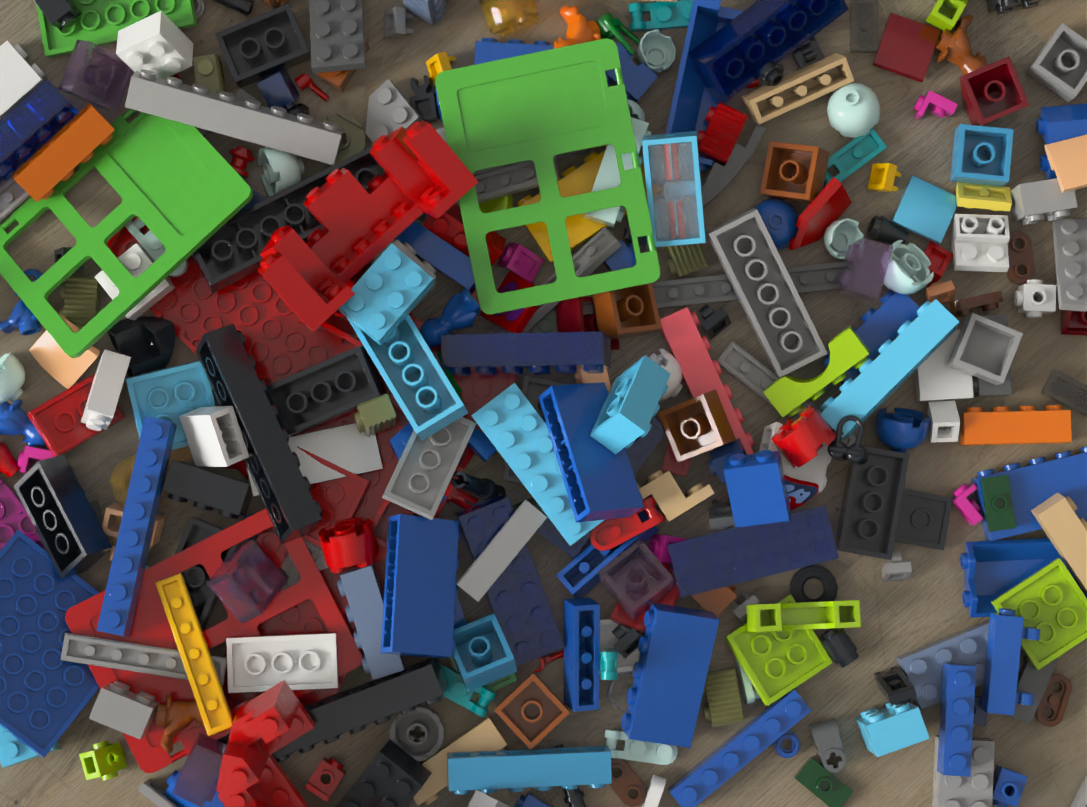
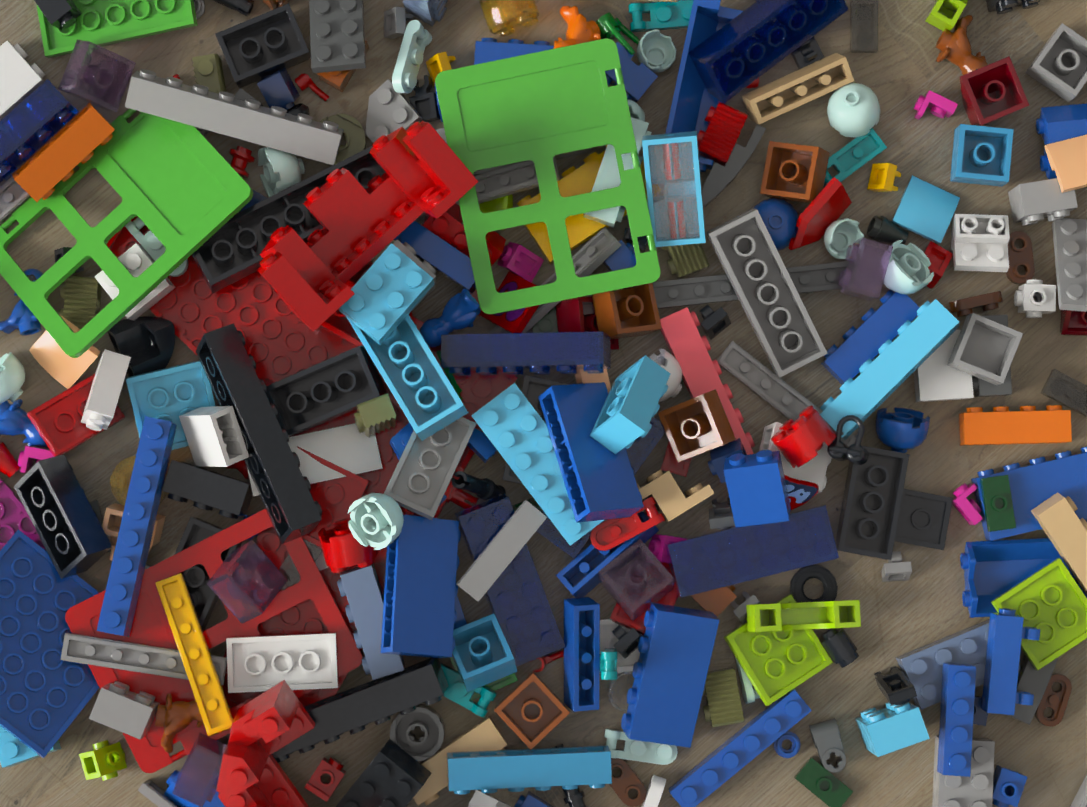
white brick [116,11,193,79] -> none
black plate [759,61,784,86] -> none
lime arch [763,325,870,418] -> none
dark red slope [873,13,940,83] -> none
nougat plate [925,280,955,305] -> none
white brick [927,400,960,443] -> none
light yellow plate [955,182,1012,211] -> none
none -> light aqua cylinder [348,493,404,550]
none -> light aqua plate [392,20,432,94]

